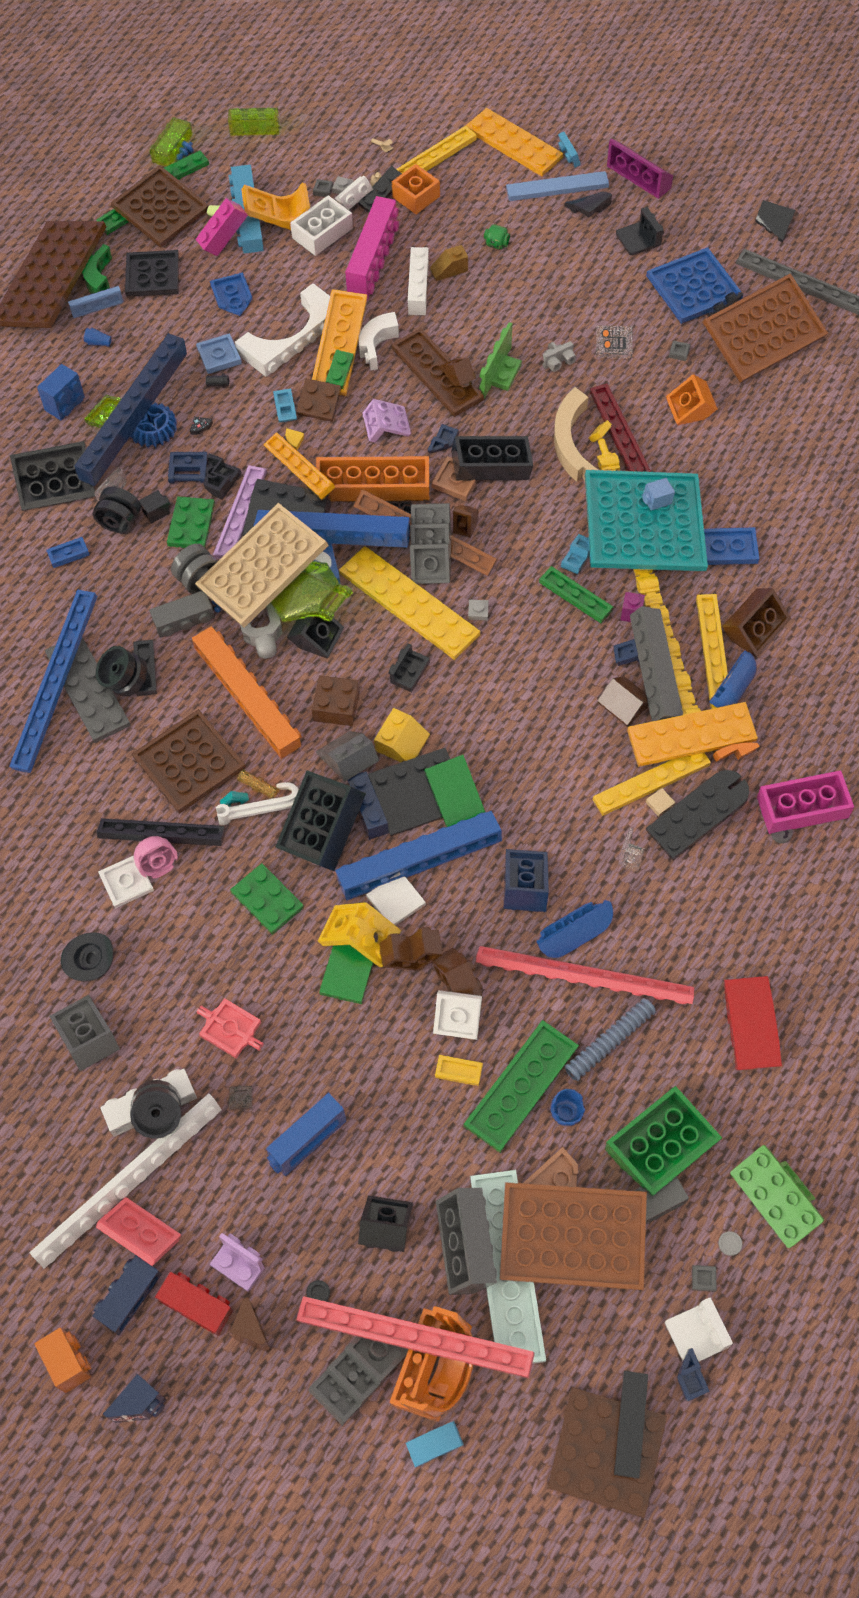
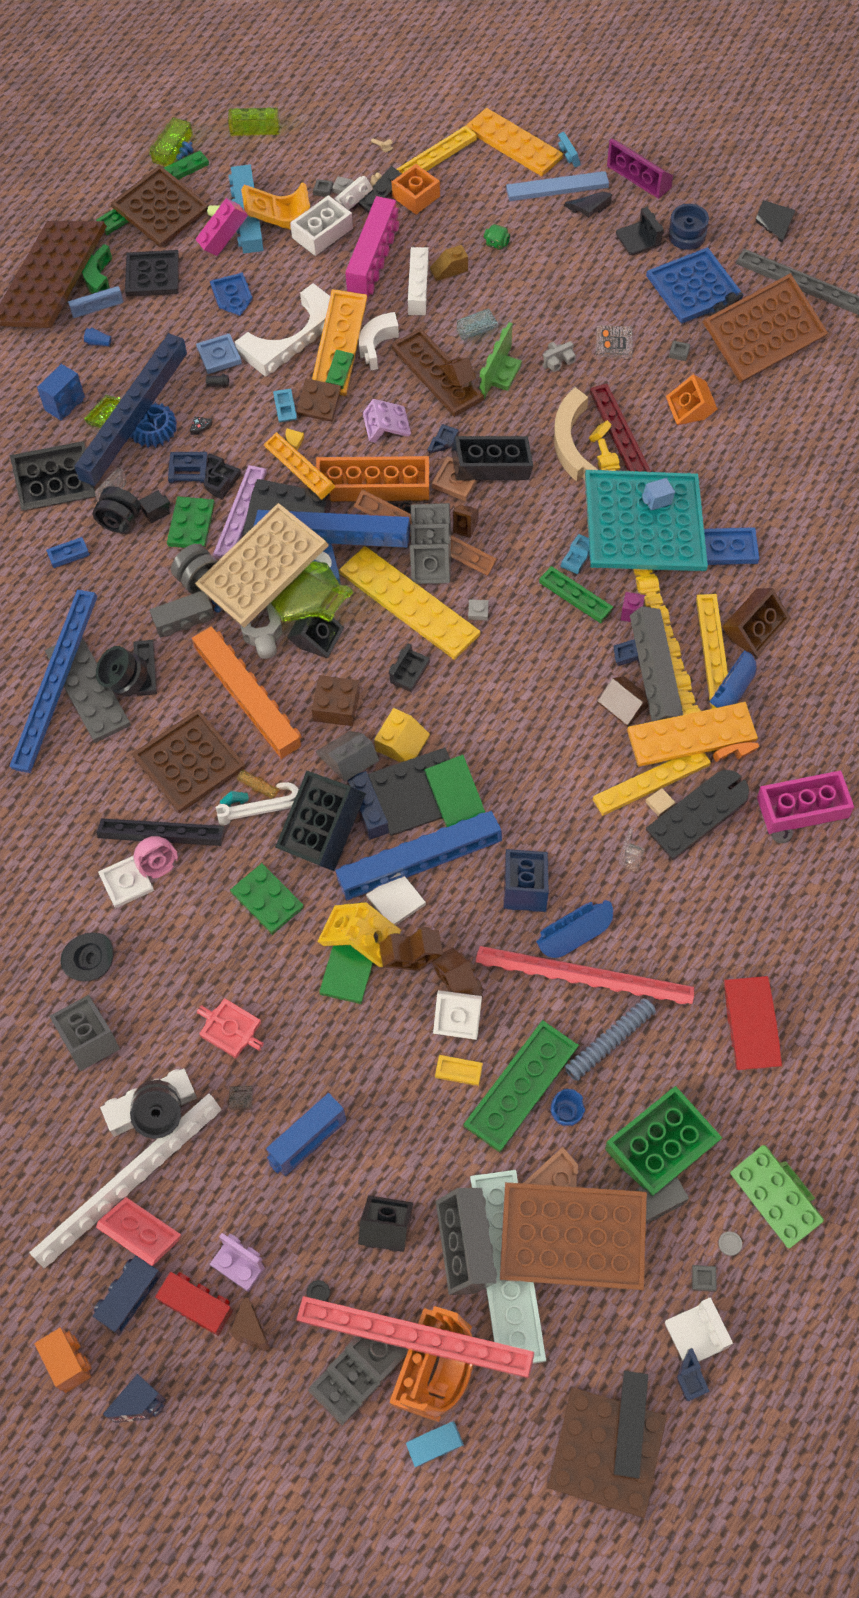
none -> clear light blue brick [457,309,498,340]
none -> dark blue wheel [668,203,709,250]

